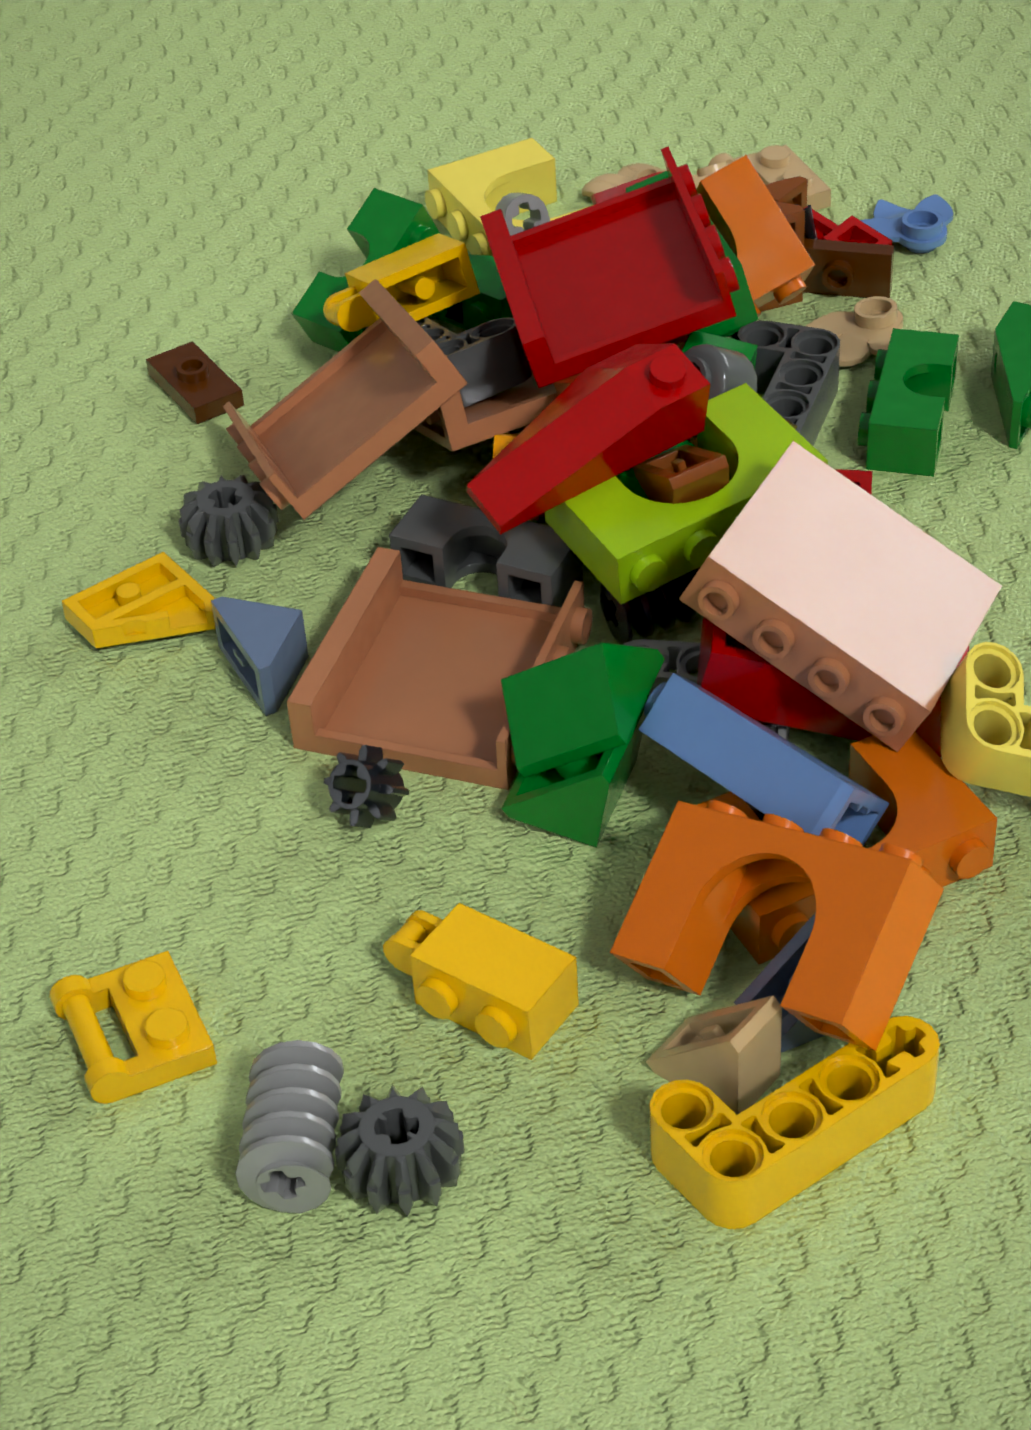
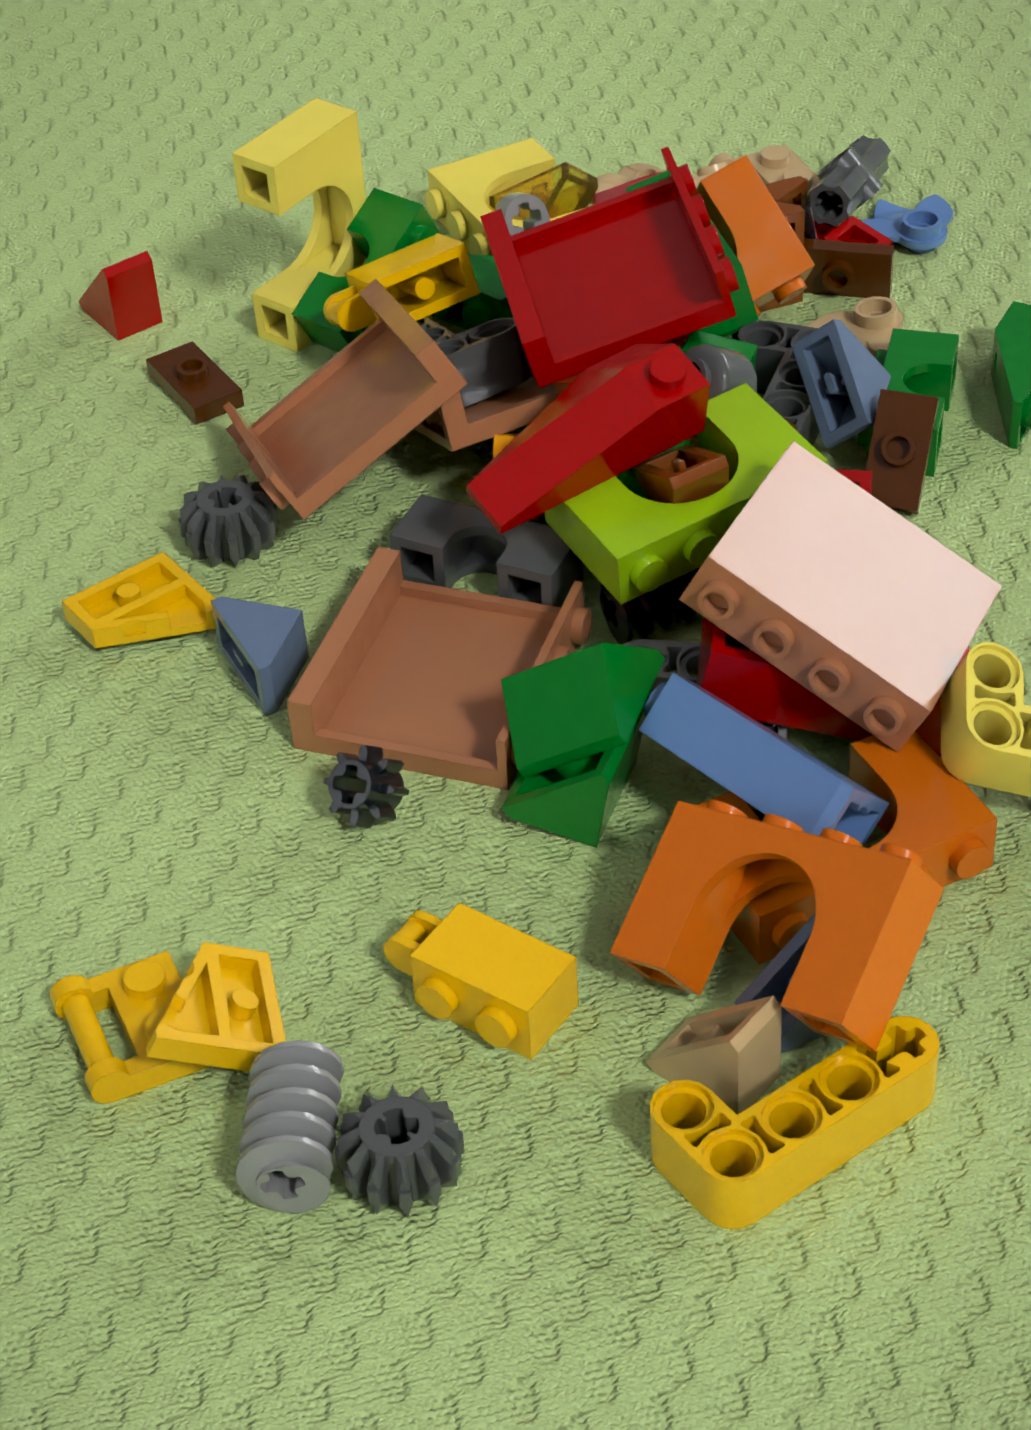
none -> red slope [78,251,163,341]
none -> yellow wing [146,942,286,1072]
none -> light yellow arch [232,98,367,352]
none -> clear yellow slope [489,162,598,220]
none -> sand blue slope [792,319,891,448]
none -> dark grey piece [809,135,891,227]
none -> reddish brown plate [865,389,939,514]

